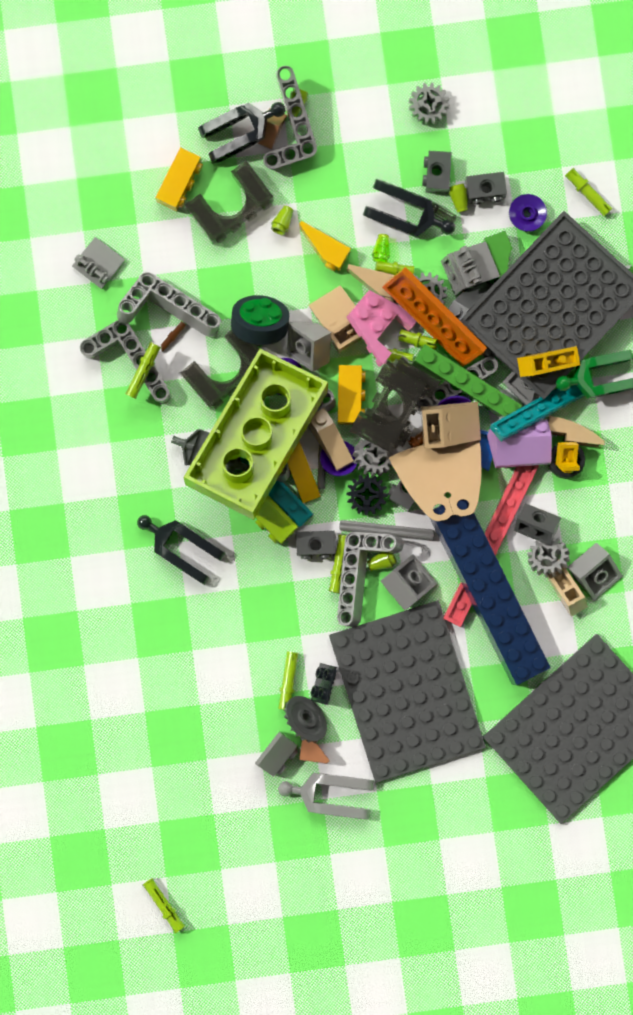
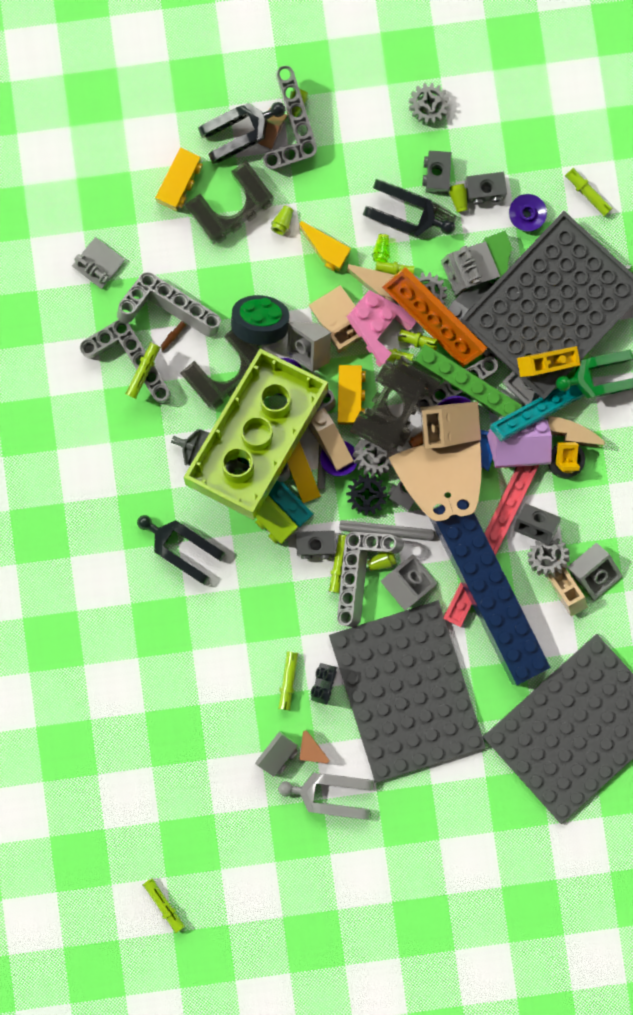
dark grey gear [284,696,327,743] -> none

